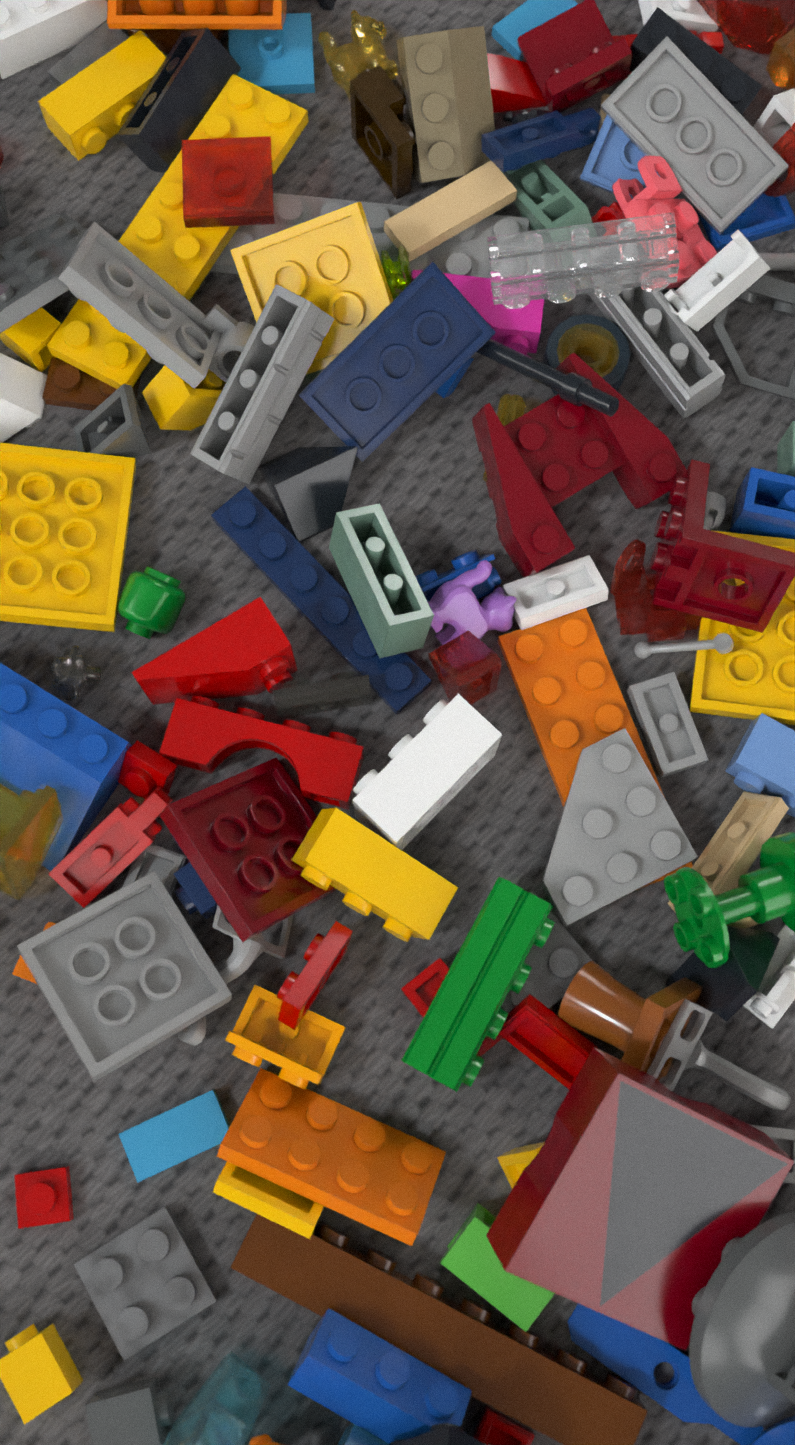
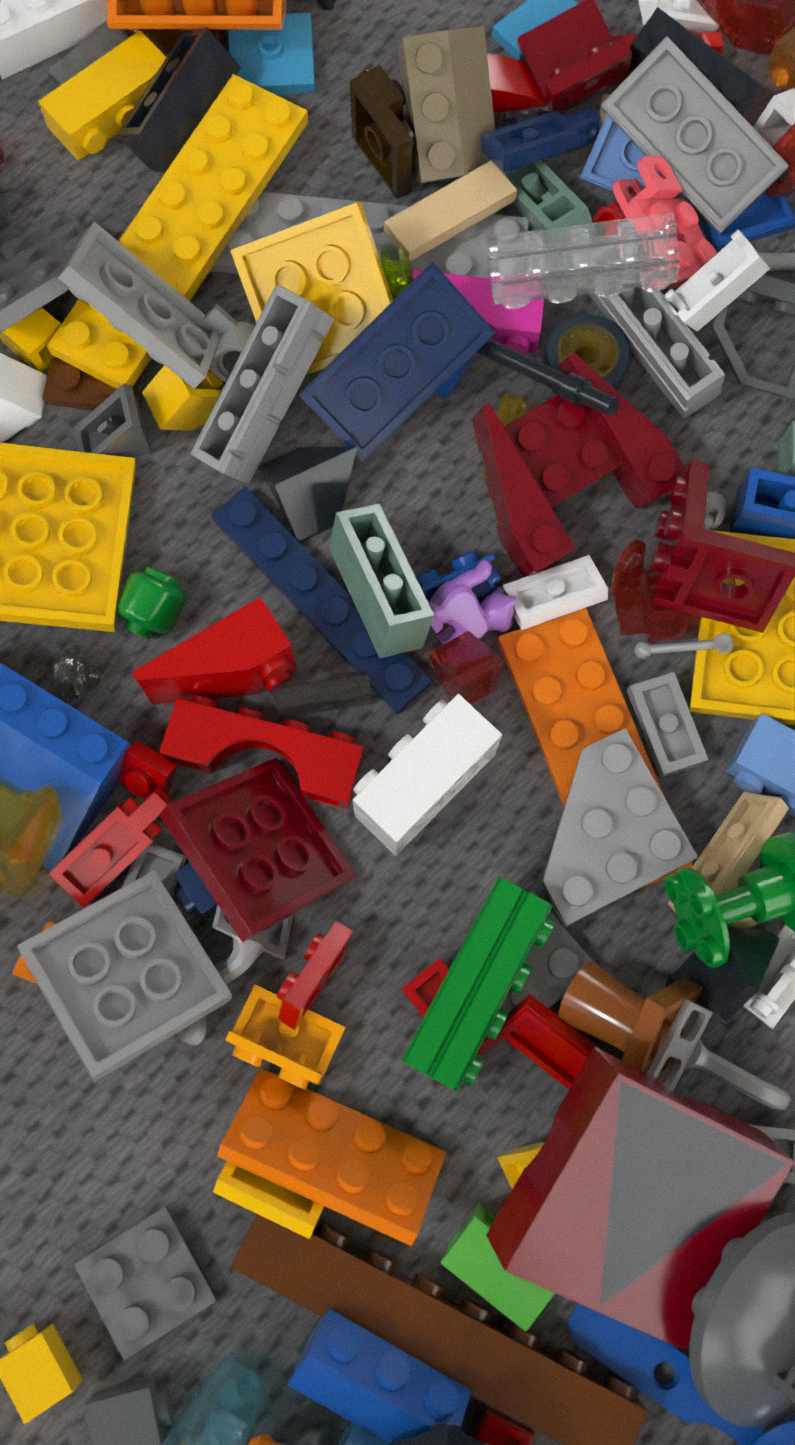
red plate [14,1166,74,1229] -> none
dark azure tile [119,1089,230,1183] -> none
clear red tile [182,136,275,228] -> none
yellow brick [292,808,458,942] -> none
clear yellow animal [318,10,398,101] -> none

